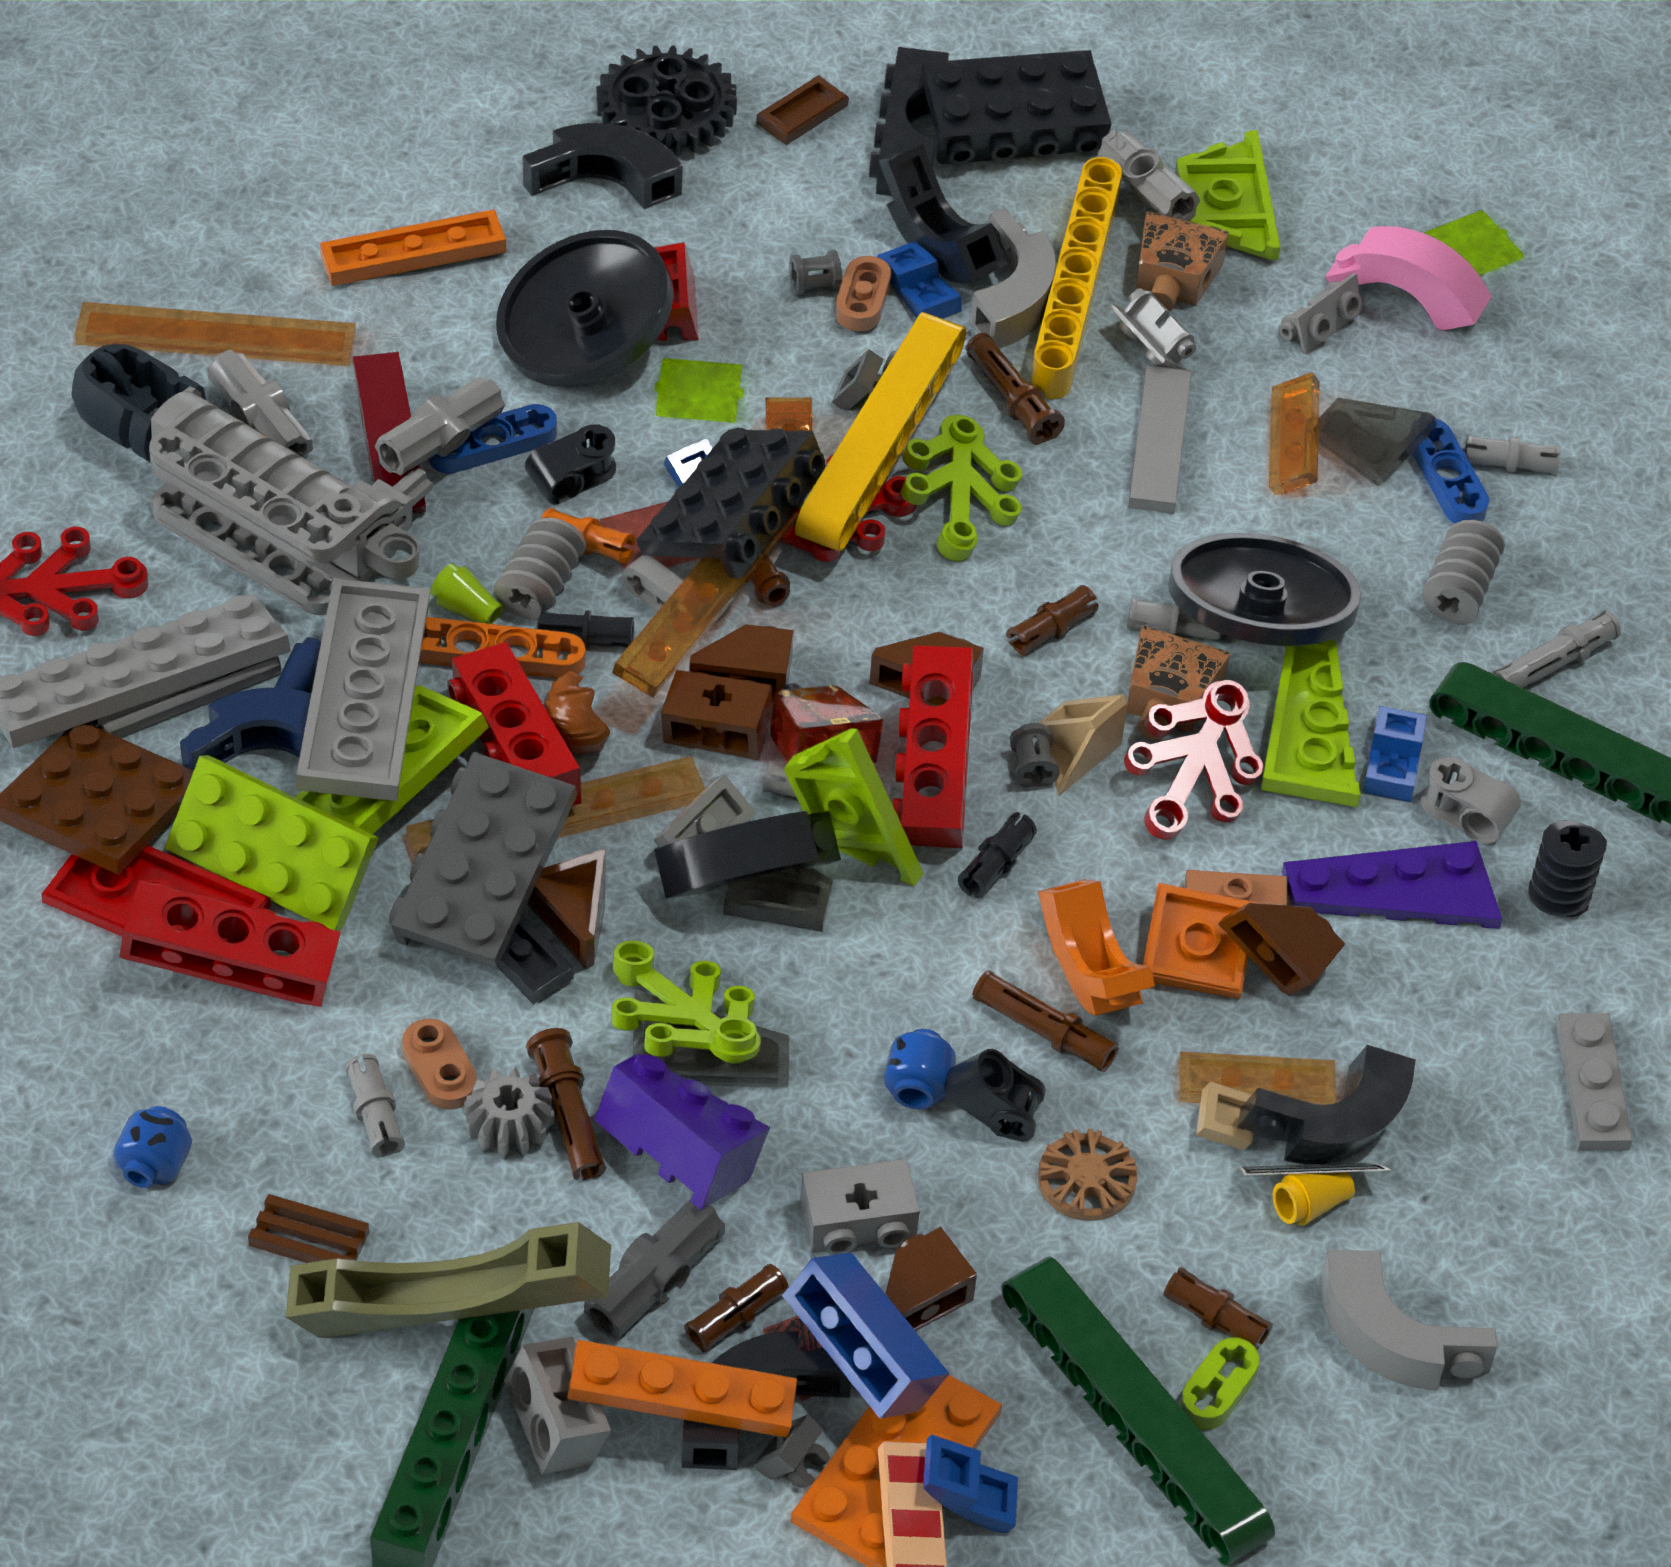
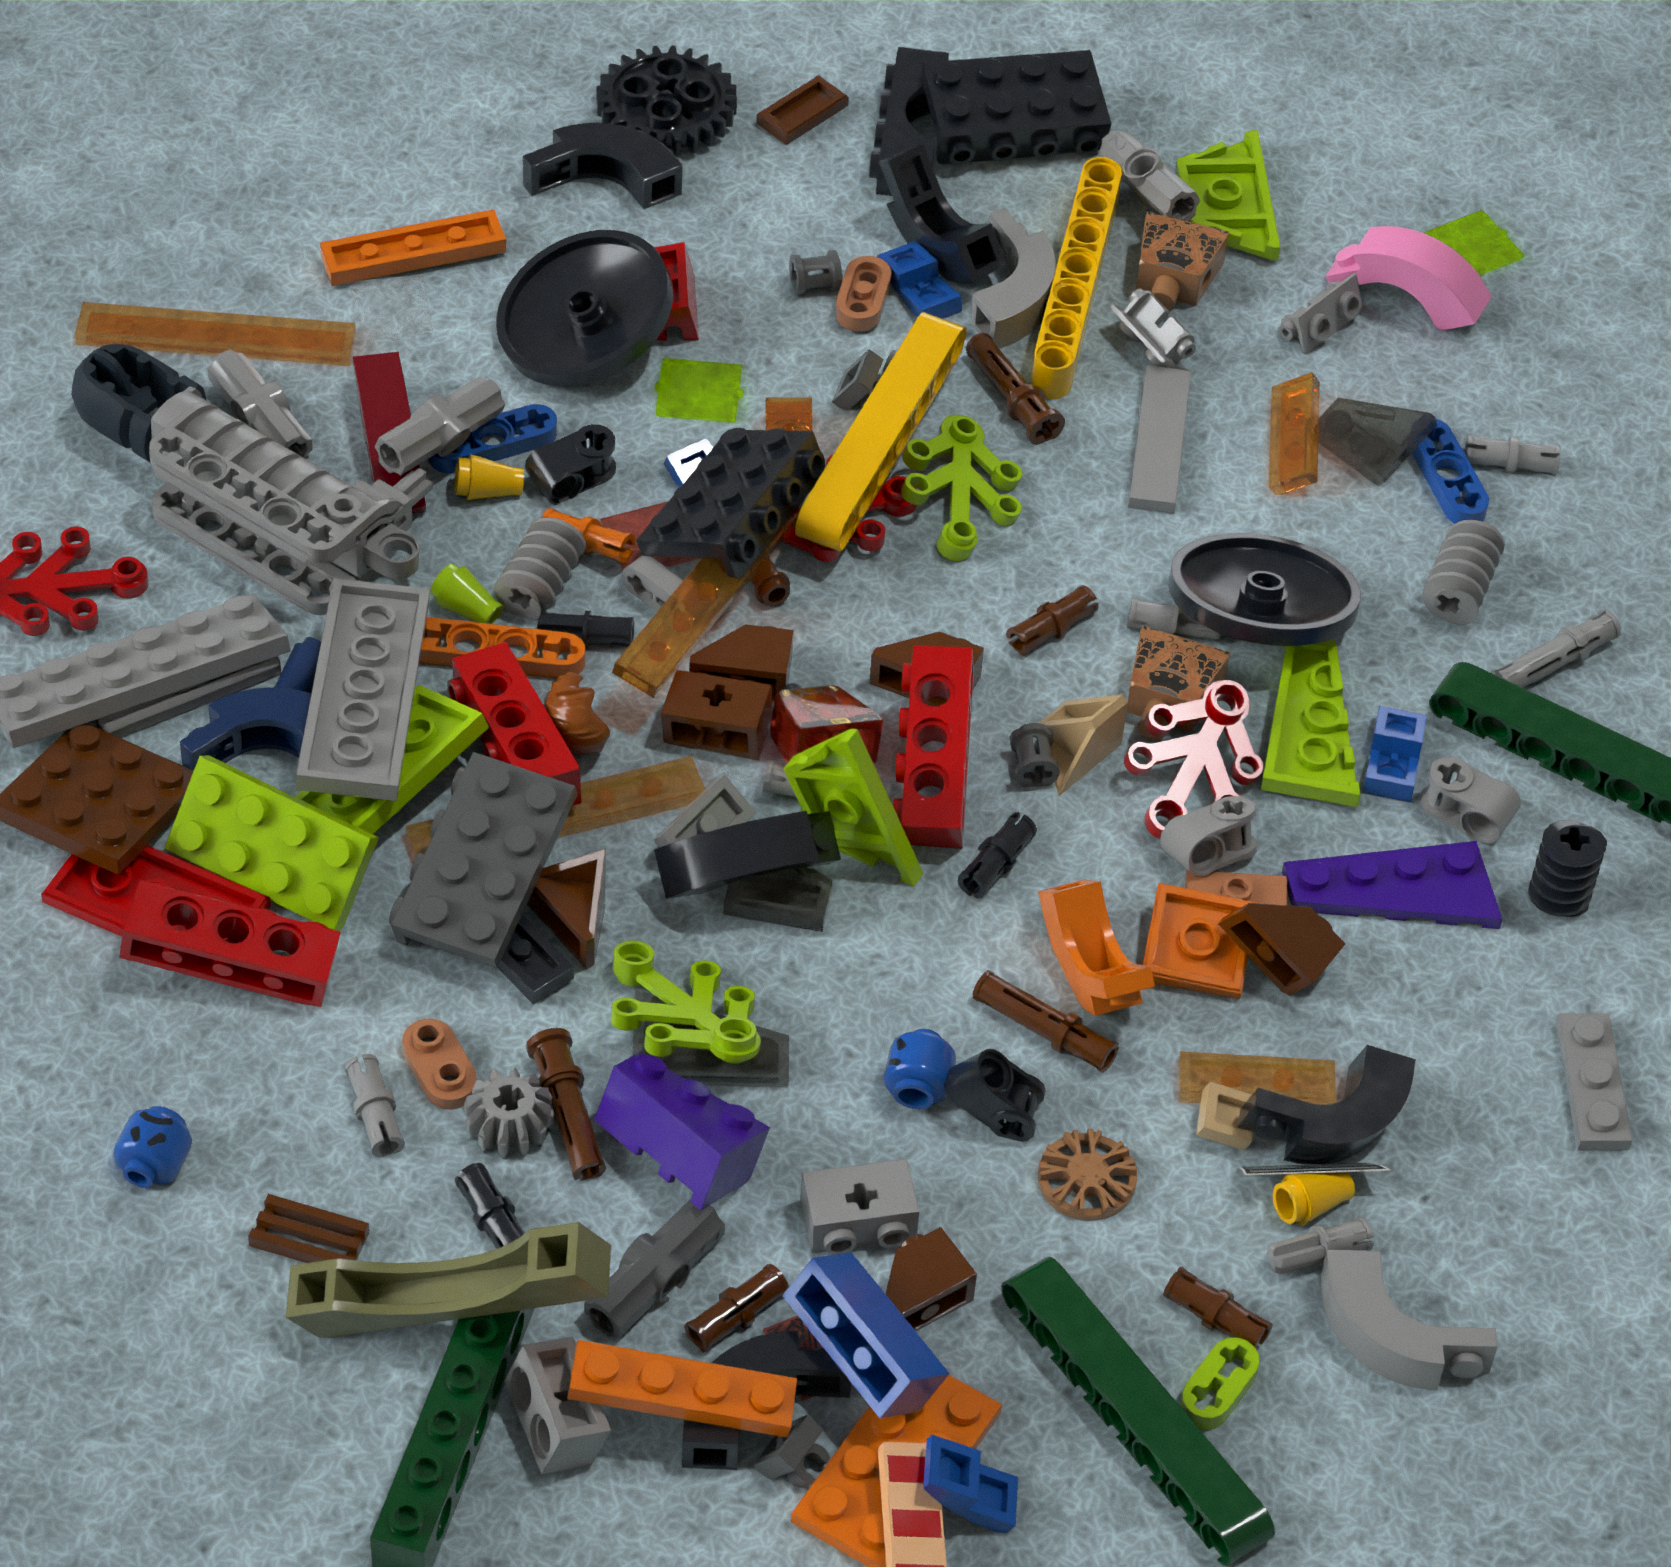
none -> yellow cone [454,454,524,501]
none -> black pin [455,1163,525,1249]
none -> light grey piece [1160,796,1257,876]
none -> light grey axle [1267,1217,1374,1274]

